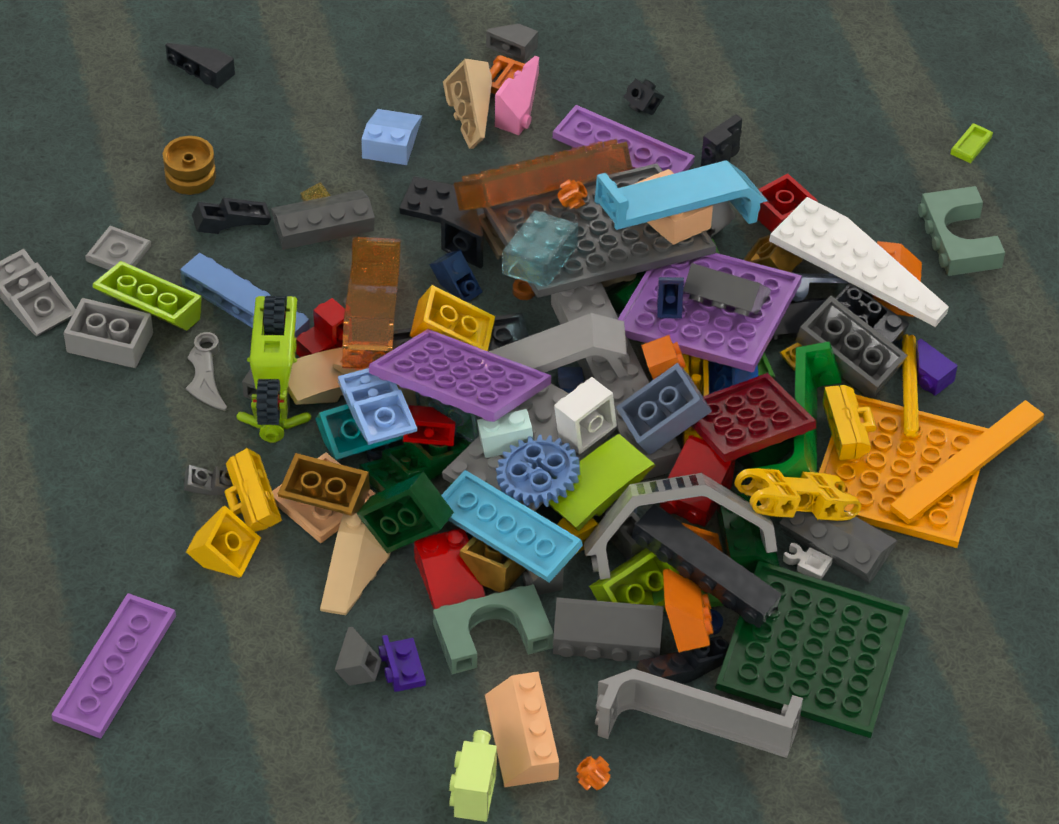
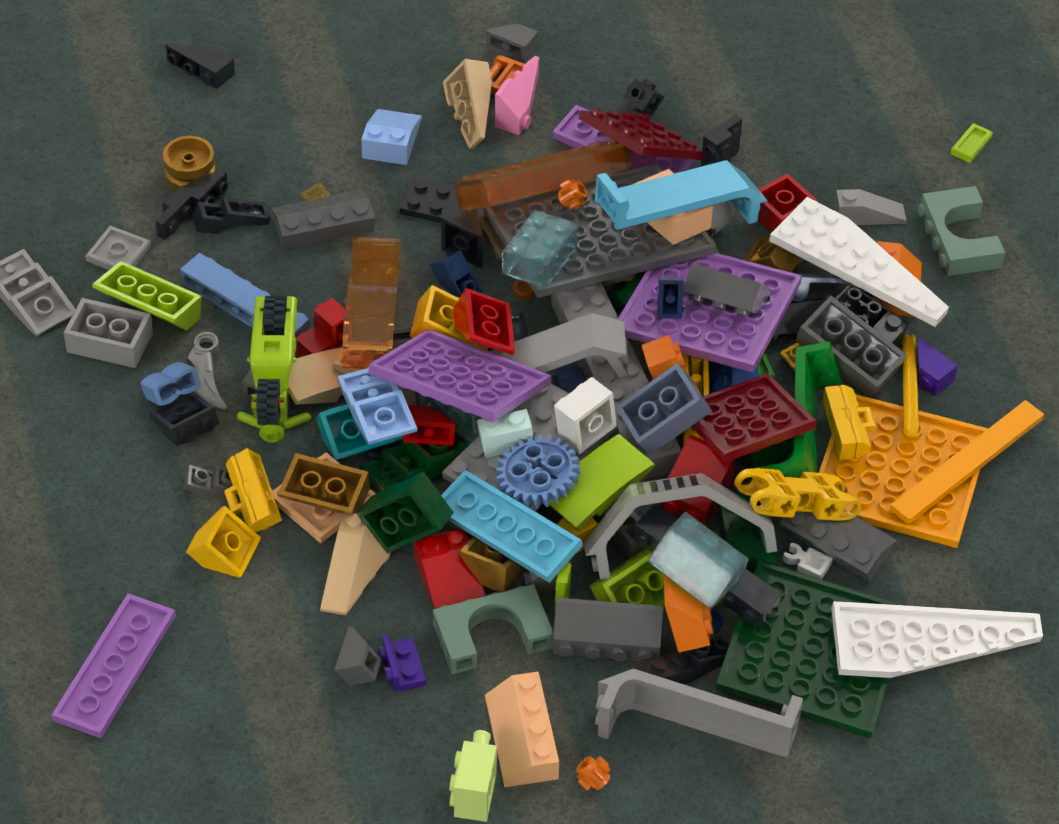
none -> medium blue brick [140,362,201,405]
none -> black plate [149,391,220,446]
none -> black slope [155,170,229,240]
none -> red slope [453,288,515,355]
none -> lime tile [555,562,571,612]
none -> dark red plate [578,108,704,160]
none -> clear light blue slope [648,512,748,609]
none -> white wing [831,601,1043,678]
none -> light grey slope [834,189,906,225]

